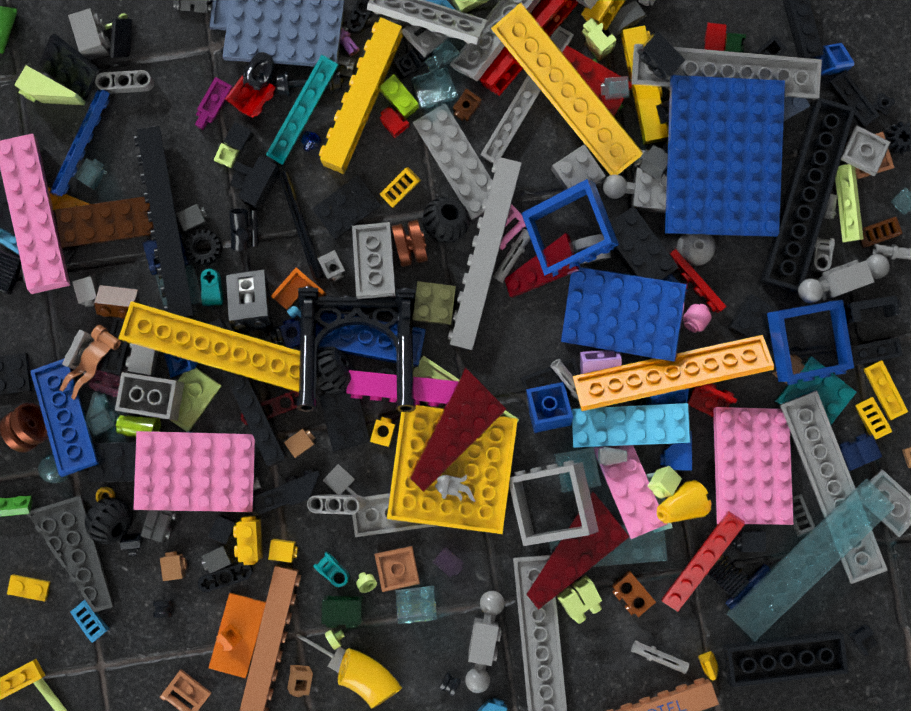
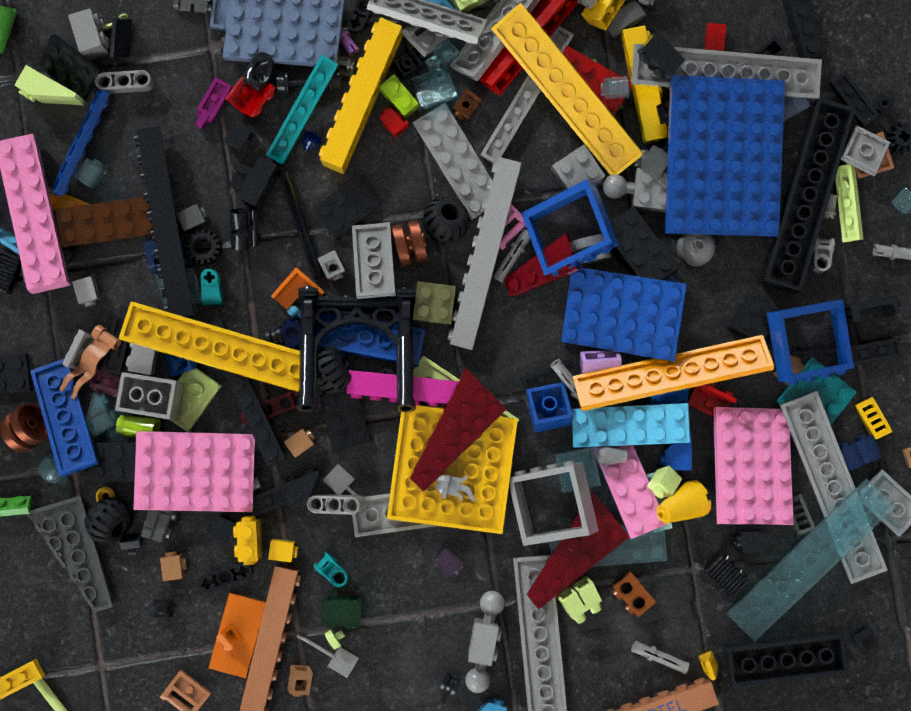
yellow plate [7,574,51,602] -> none
dark azure slope [70,600,110,643] -> none
brick [94,285,140,319] -> none
dark grey brick [201,545,234,573] -> none
yellowish green tile [214,143,239,169] -> none
brick [226,270,274,334] -> none
yellow brick [338,648,402,709] -> none
yellowish green tile [356,572,377,593] -> none
yellow brick [370,417,396,447] -> none
nougat plate [374,546,420,592] -> none
yellow slope [380,167,421,208] -> none
clear light blue plate [396,586,437,624] -> none
yellowish green hips [581,18,617,61] -> none
red plate [662,511,745,612] -> none
red plate [669,249,727,313] -> none
bright pink head [683,304,712,333] -> none
dark green brick [724,33,746,53] -> none
dark blue axle [725,564,772,610] -> none
light grey brick [798,254,890,303] -> none
blue slope [820,43,854,76] -> none
reddish brown slope [860,216,902,248] -> none
yellow plate [863,360,908,420] -> none

